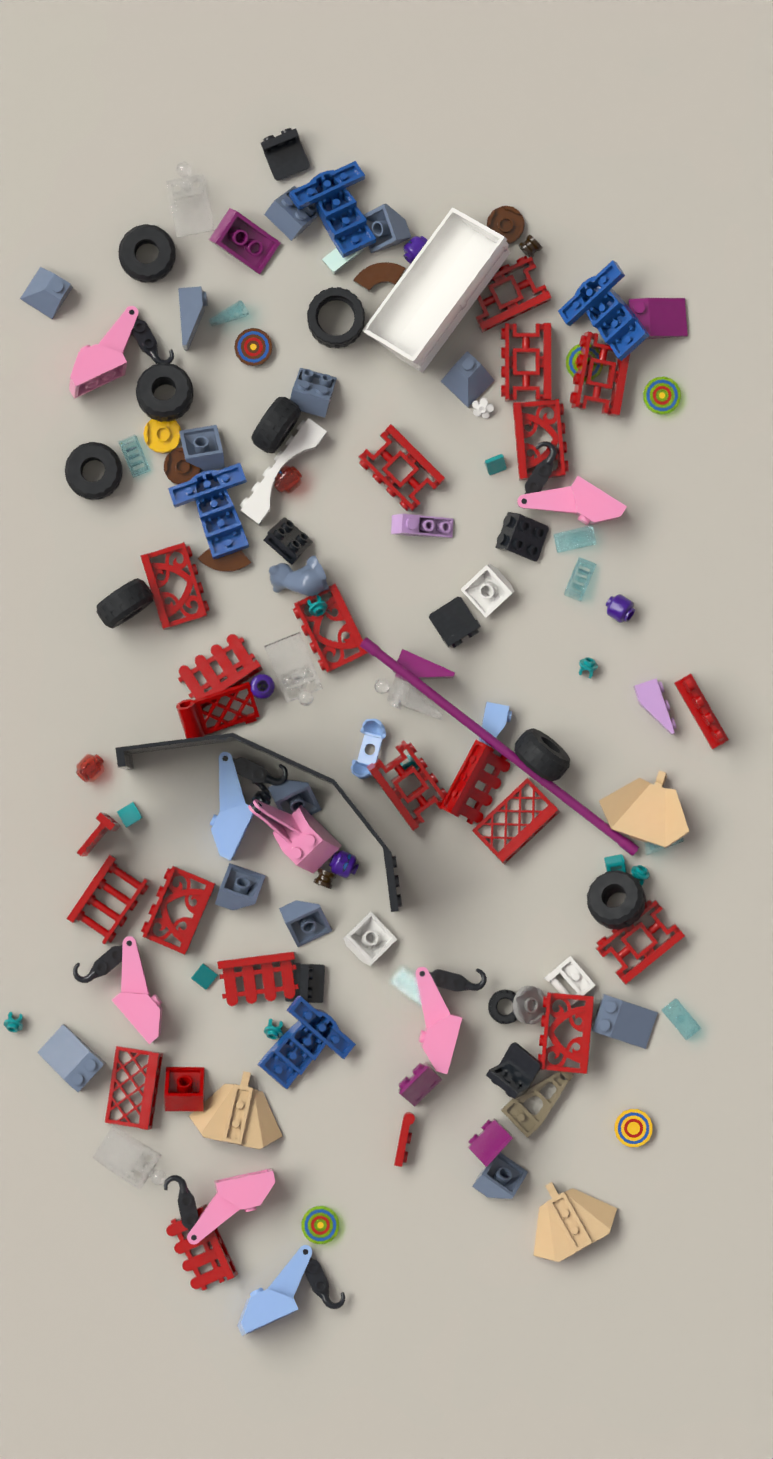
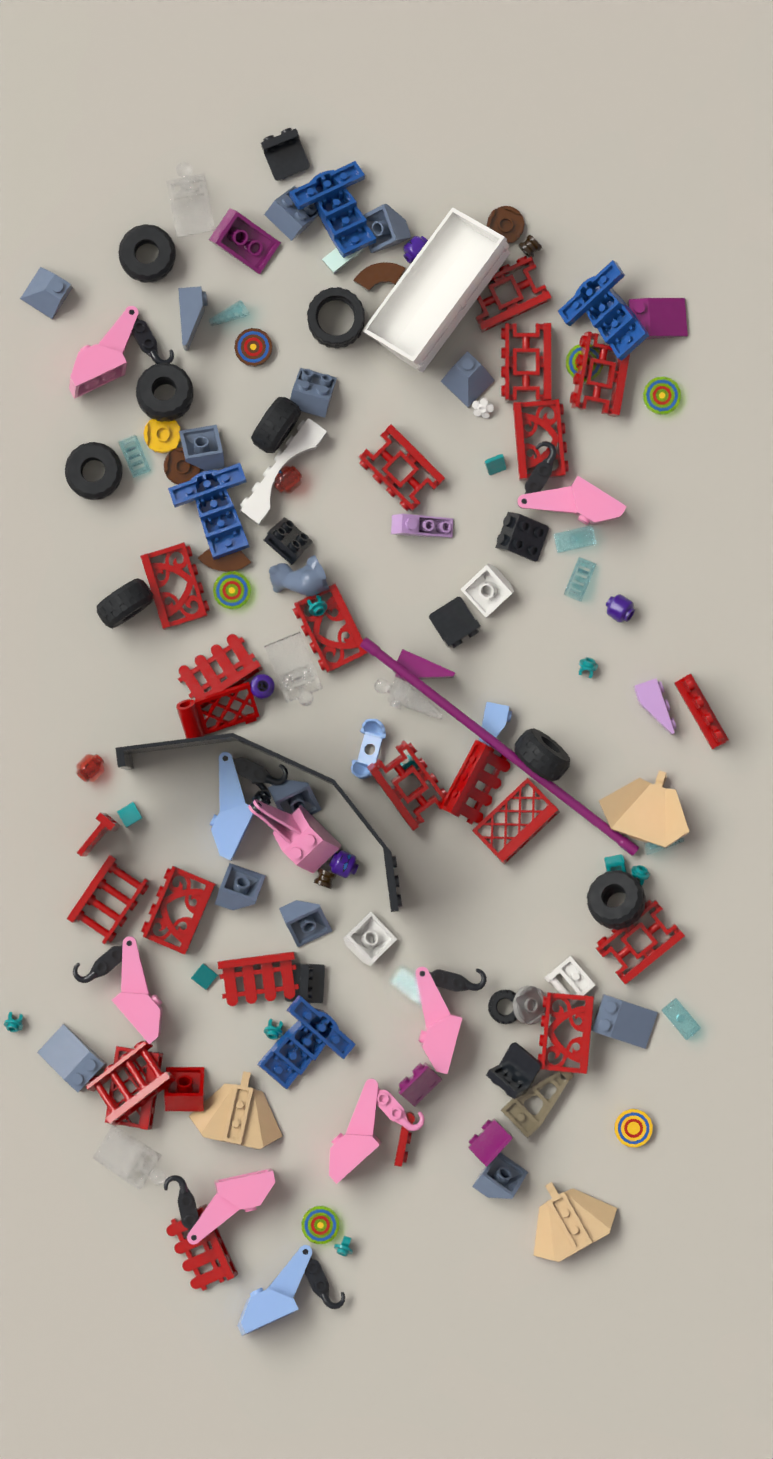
none -> red fence [86,1041,176,1126]
none -> tile [213,571,251,610]
none -> bright pink slope [329,1078,425,1184]
none -> teal plate [334,1236,353,1256]

